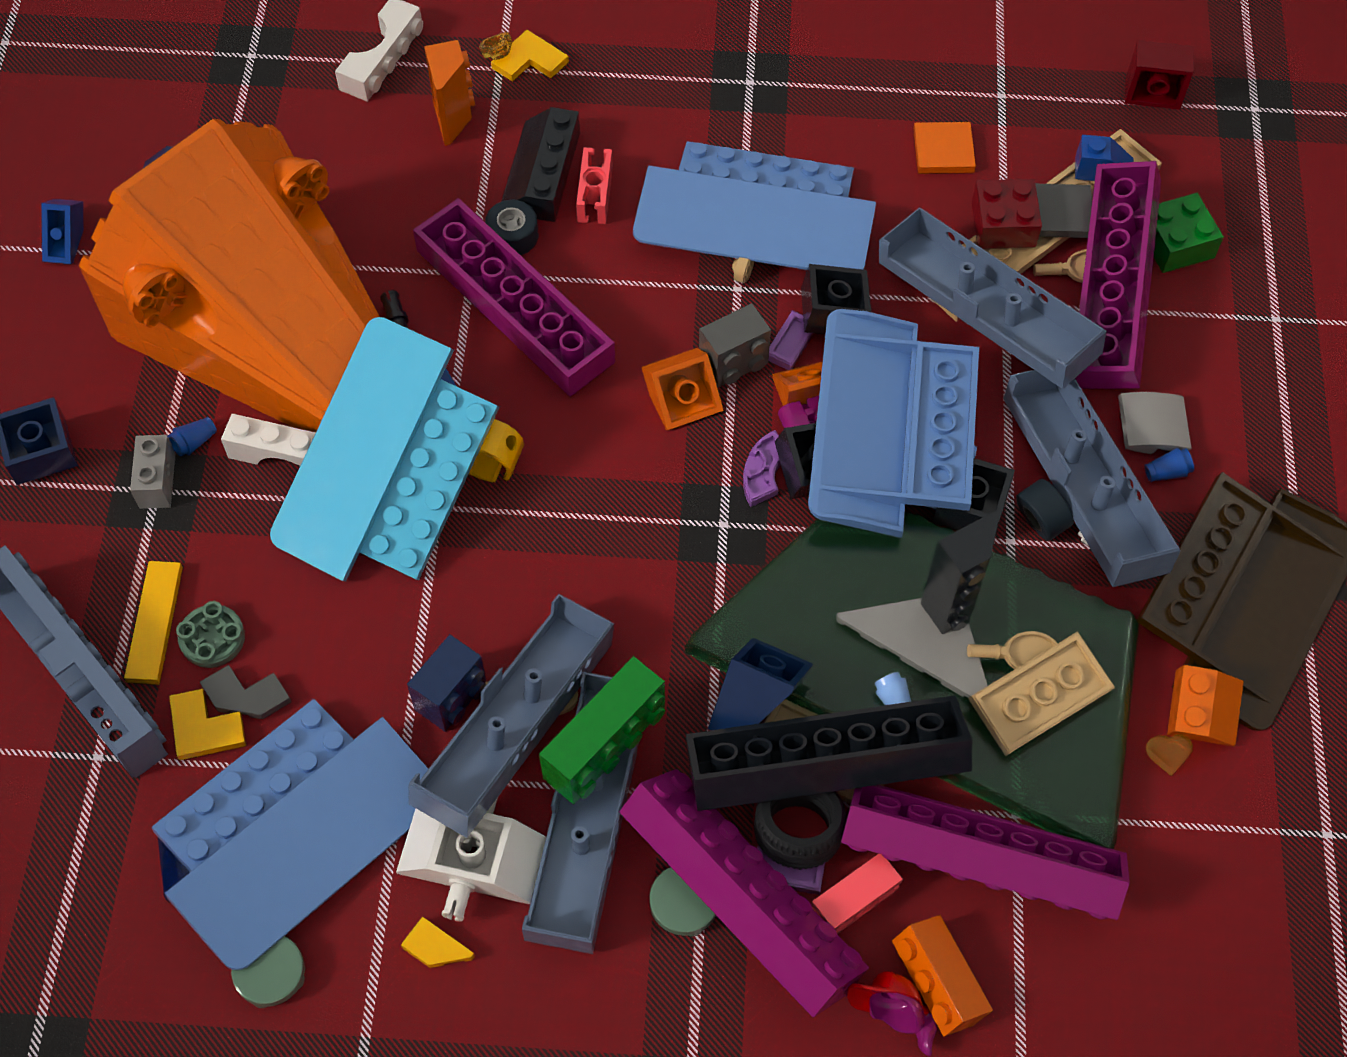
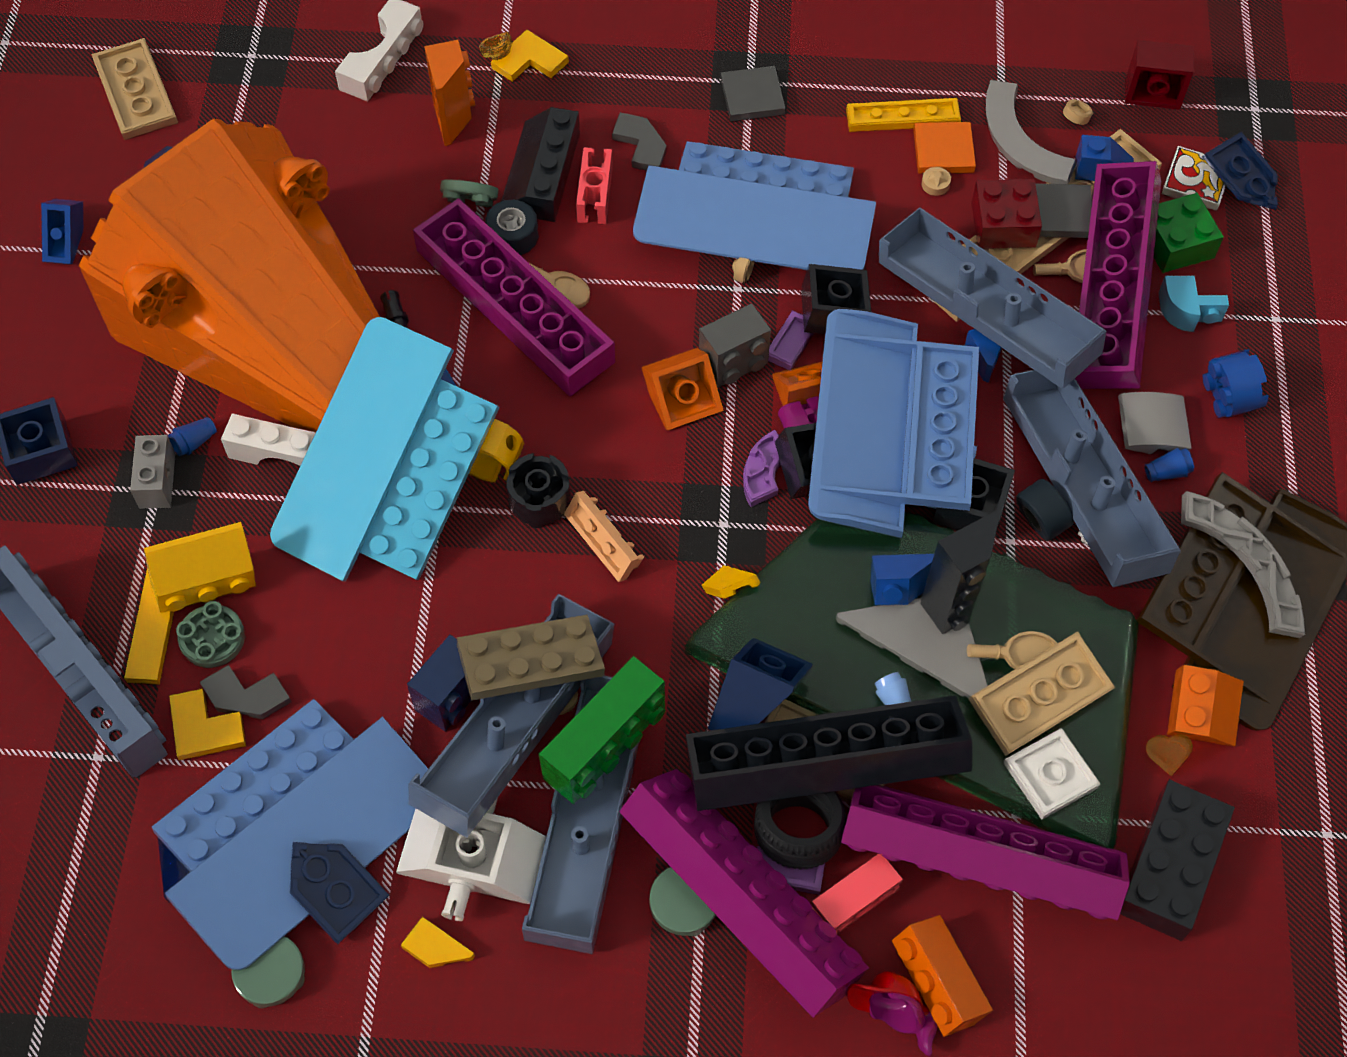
none -> tan tile [91,38,178,140]
none -> yellow slope [144,522,256,613]
none -> dark blue tile [290,842,390,945]
none -> sand green tile [440,180,499,207]
none -> dark tan plate [457,614,605,700]
none -> black brick [506,453,571,528]
none -> tan piece [529,263,590,308]
none -> light nougat plate [564,491,644,582]
none -> dark grey tile [612,112,667,170]
none -> yellow tile [702,565,761,599]
none -> dark grey tile [721,66,785,122]
none -> yellow tile [846,98,961,132]
none -> blue slope [870,554,934,605]
none -> tan tile [921,167,951,196]
none -> blue slope [964,329,1002,383]
none -> light grey tile [986,80,1076,184]
none -> white tile [1004,728,1101,820]
none -> tan tile [1063,99,1093,125]
none -> black brick [1120,779,1235,941]
none -> medium azure brick [1158,276,1229,332]
none -> tile [1161,146,1226,211]
none -> light grey tile [1181,491,1305,638]
none -> dark blue tile [1202,132,1278,210]
none -> blue brick [1202,349,1268,418]

